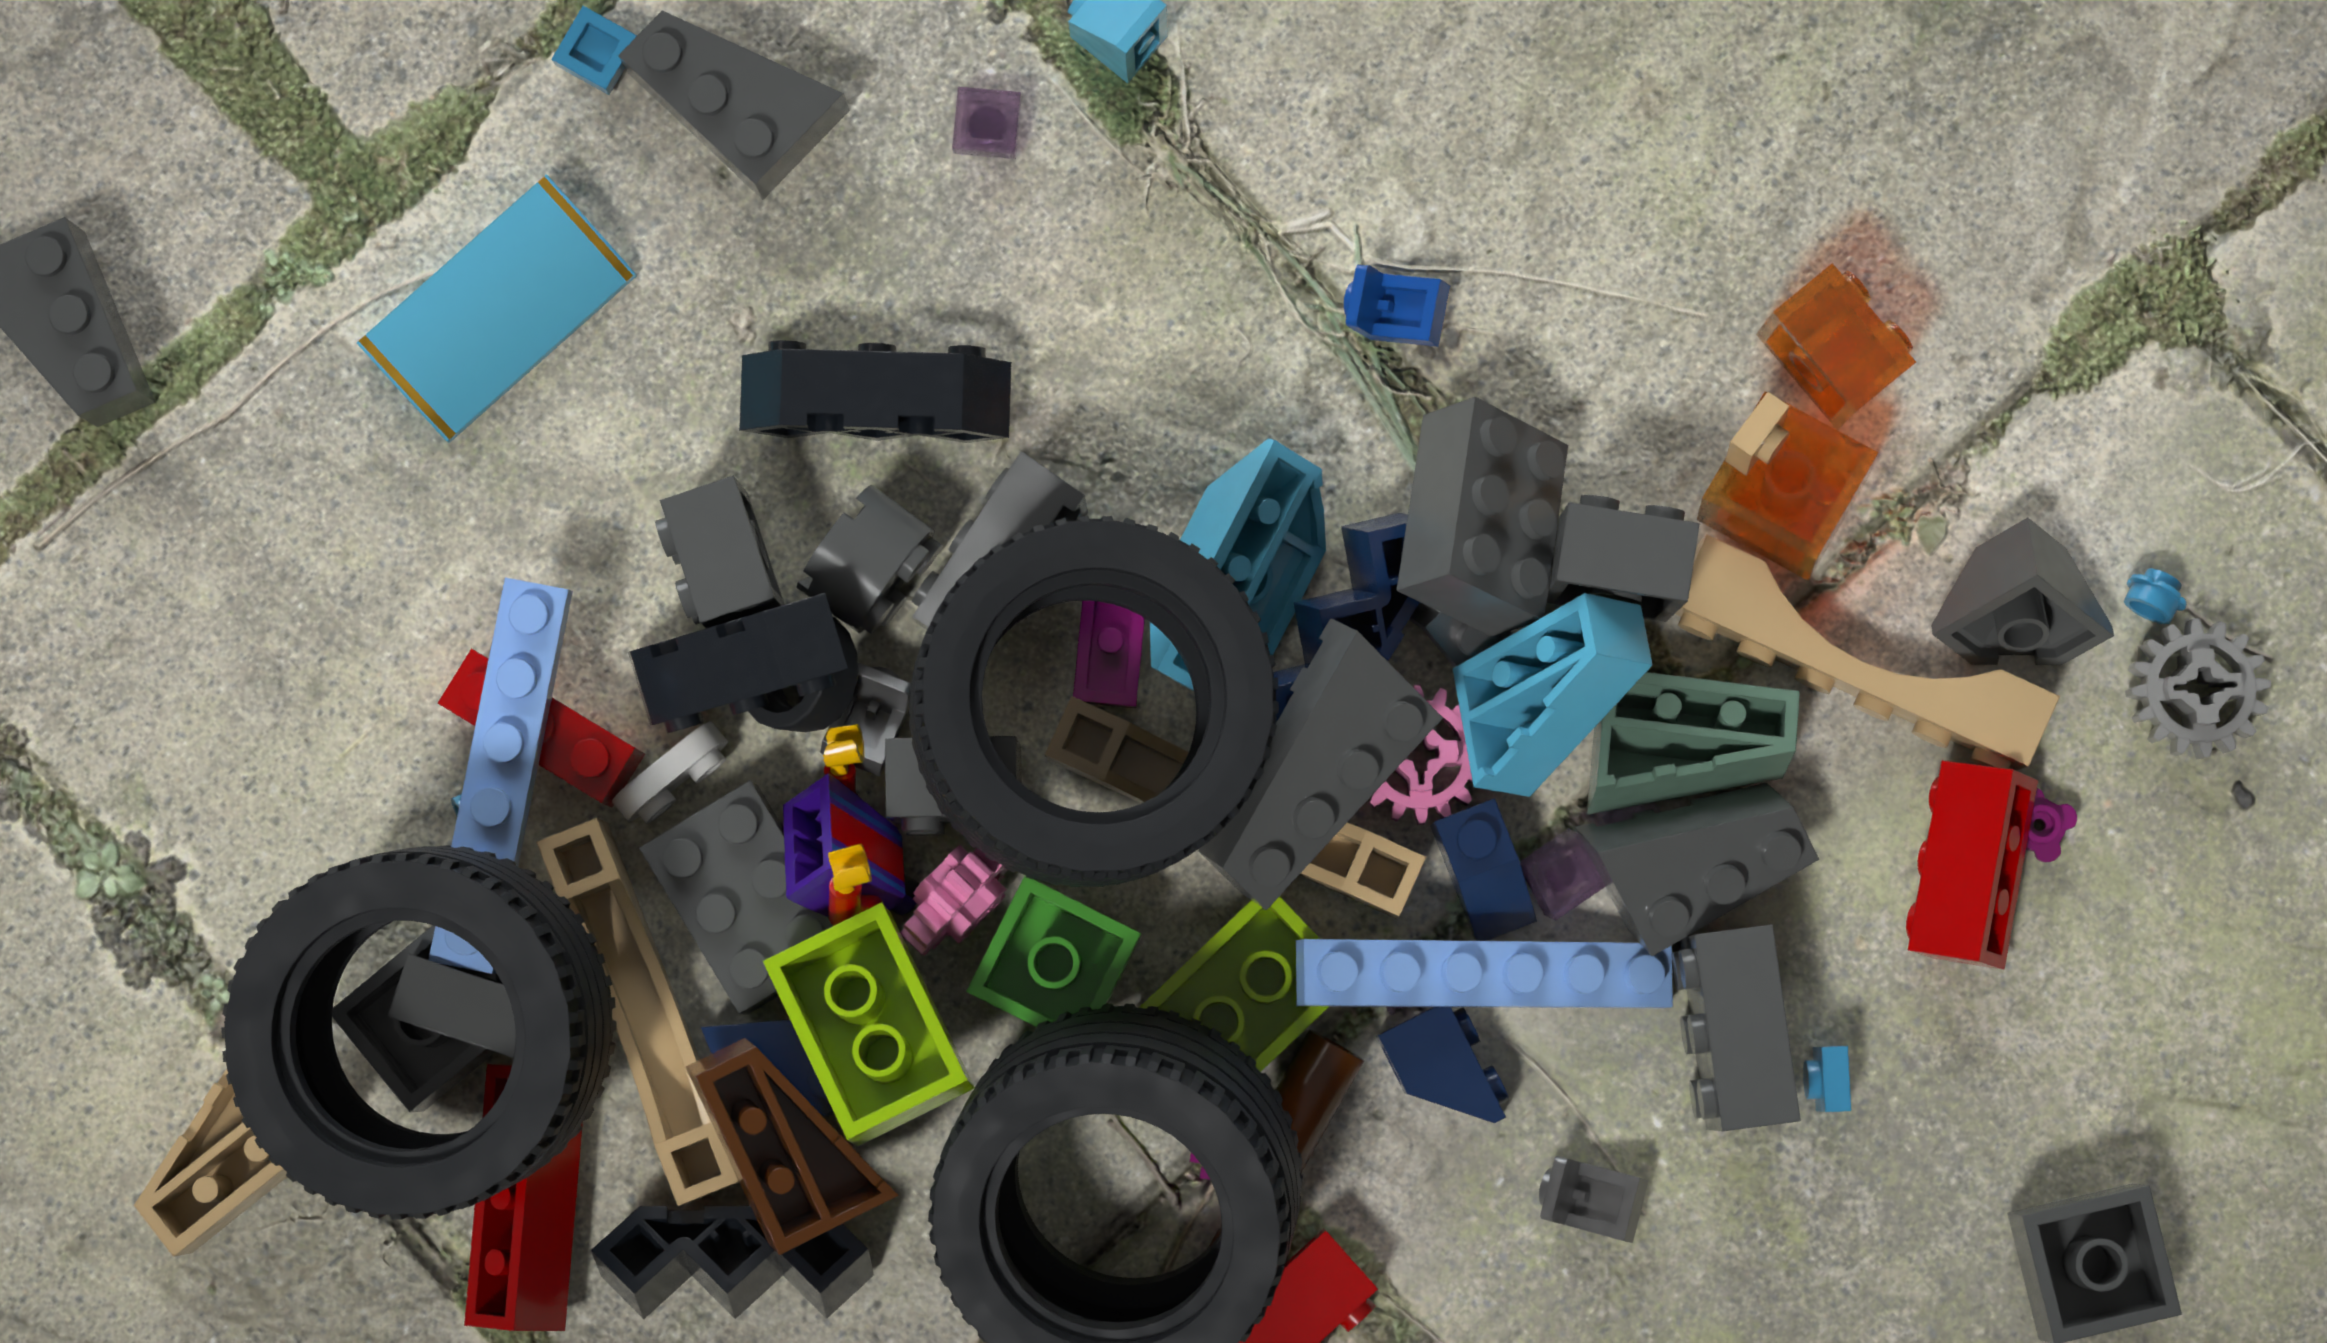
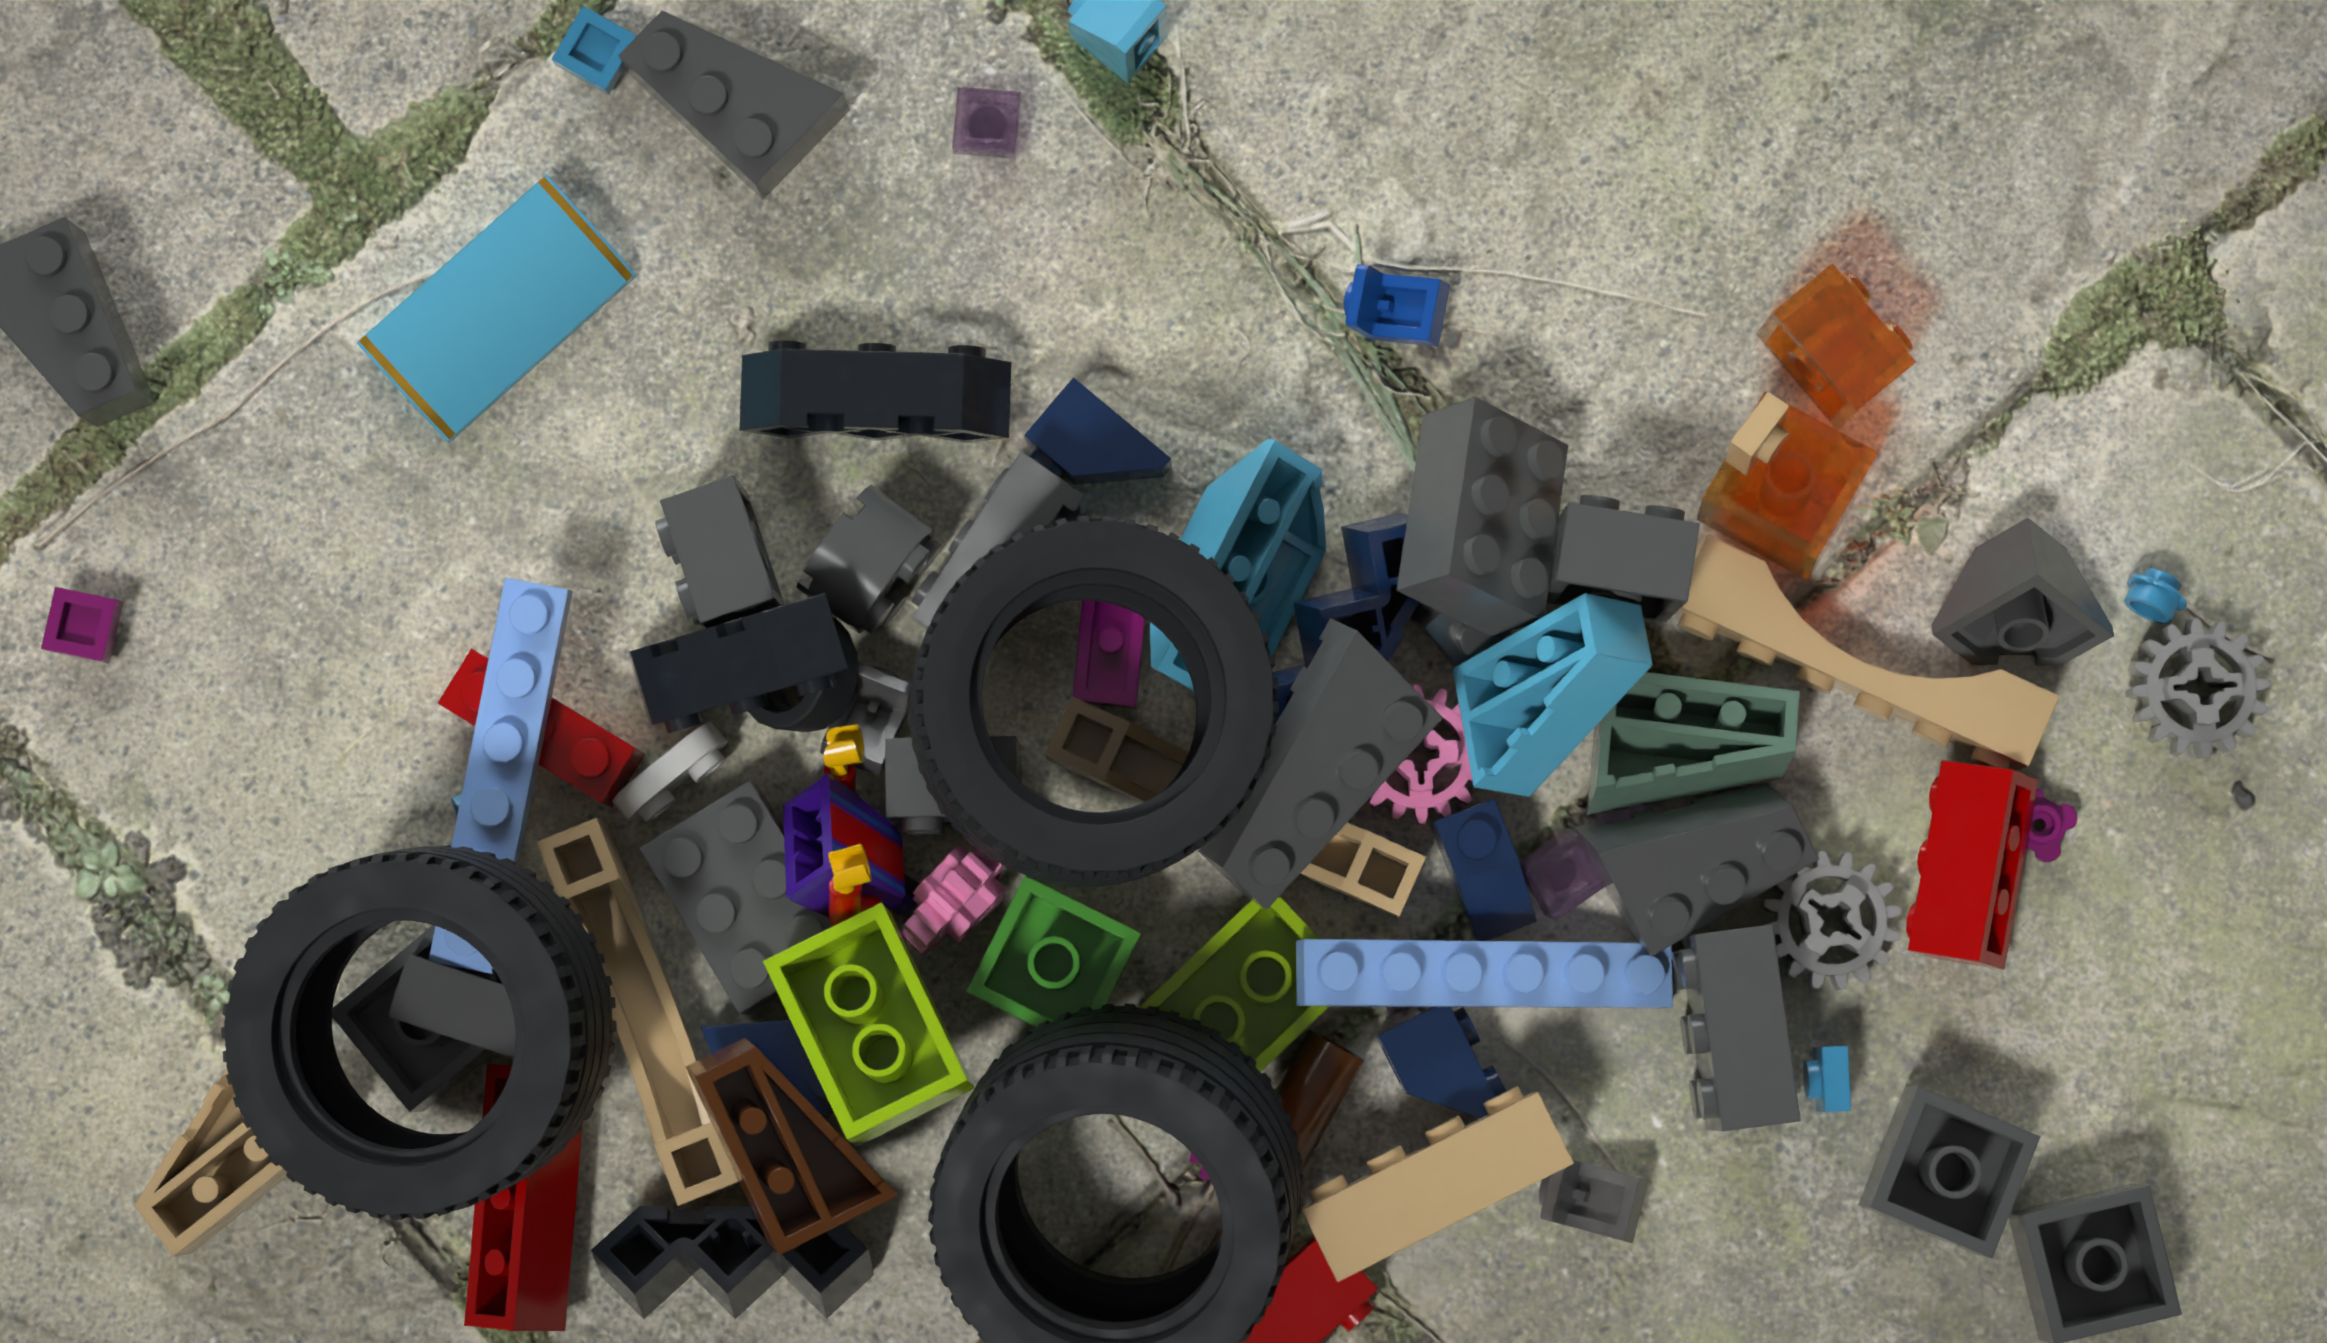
none -> magenta plate [41,587,123,664]
none -> dark blue slope [1024,377,1172,485]
none -> tan brick [1301,1086,1574,1282]
none -> light grey gear [1760,851,1902,990]
none -> dark grey brick [1858,1086,2040,1259]

